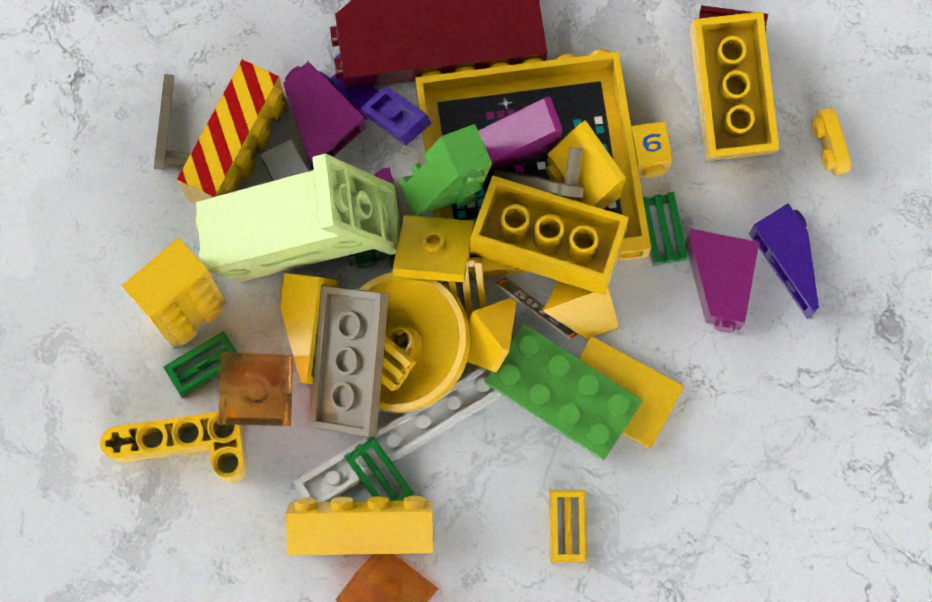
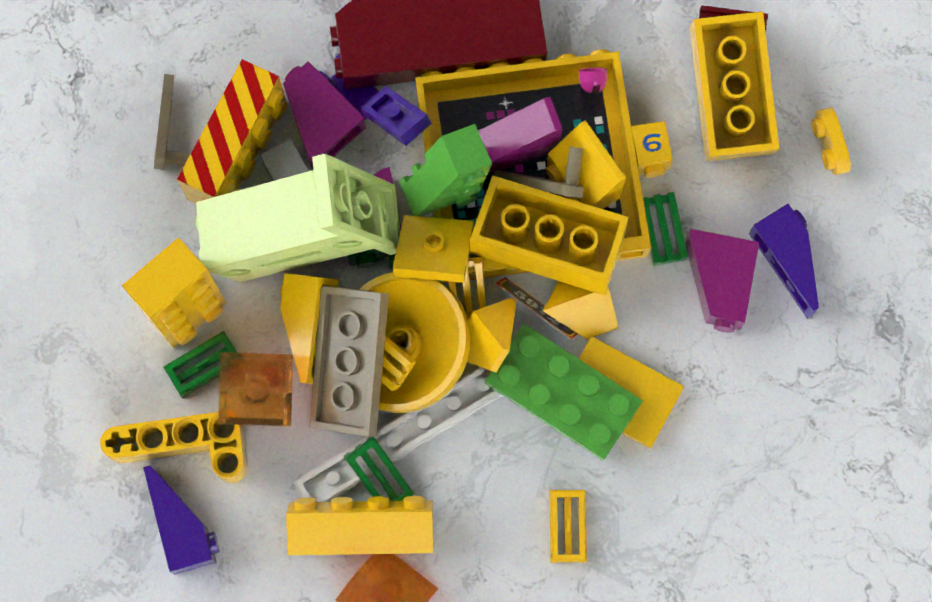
none -> dark purple slope [143,465,220,575]
none -> dark pink hinge [579,68,607,93]

